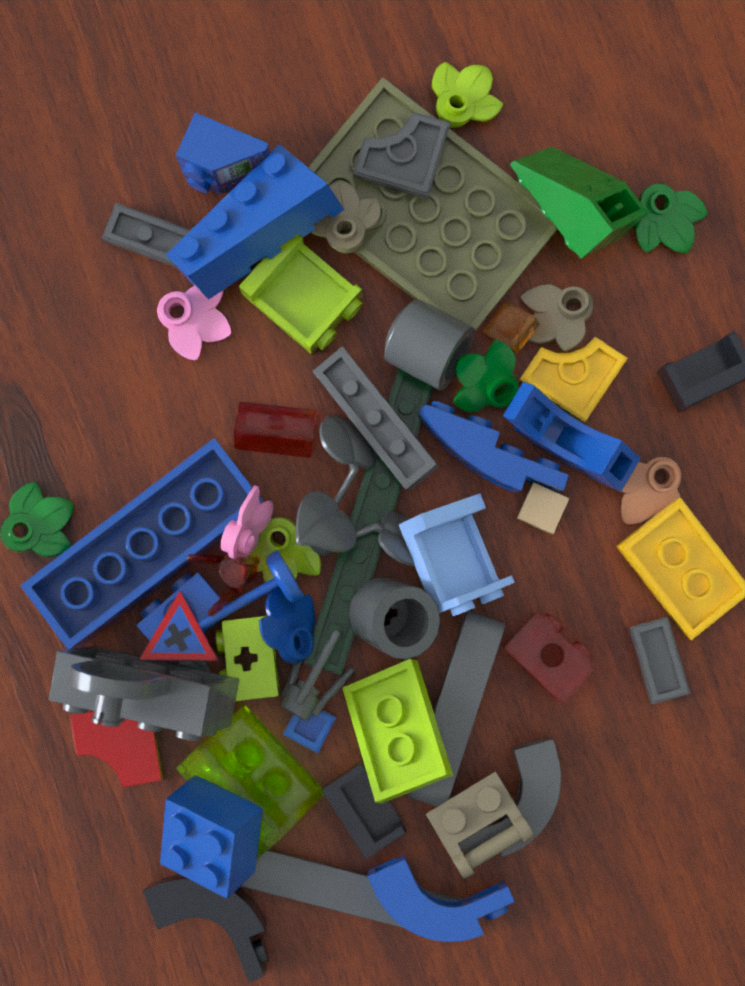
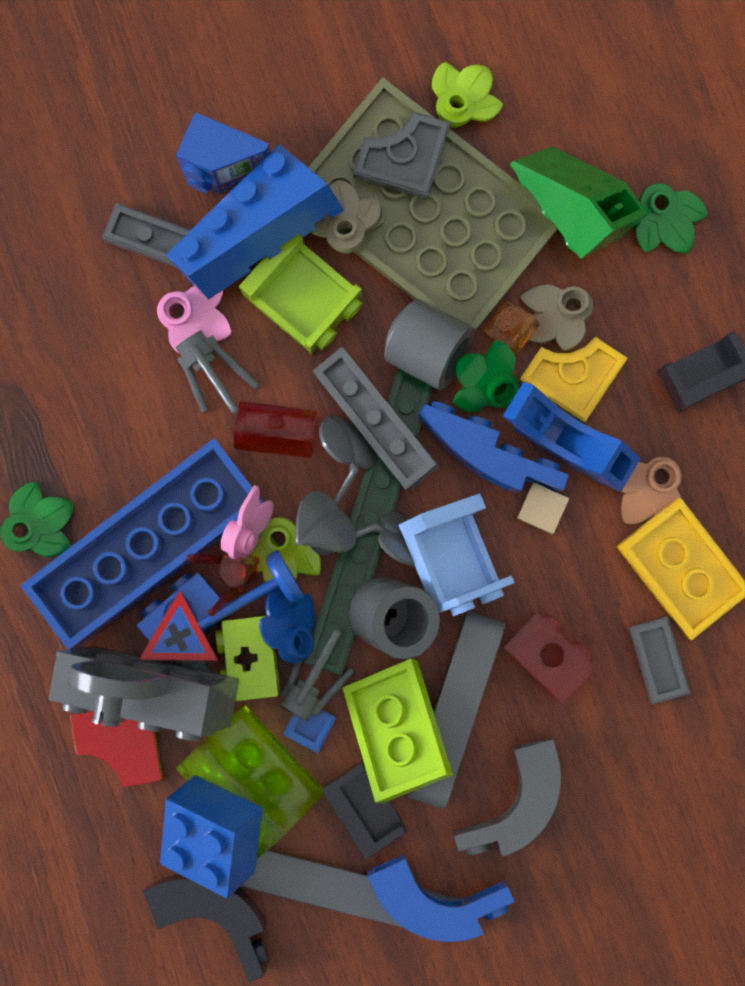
dark tan plate [426,771,535,880] -> none
none -> dark grey plant [176,330,260,414]

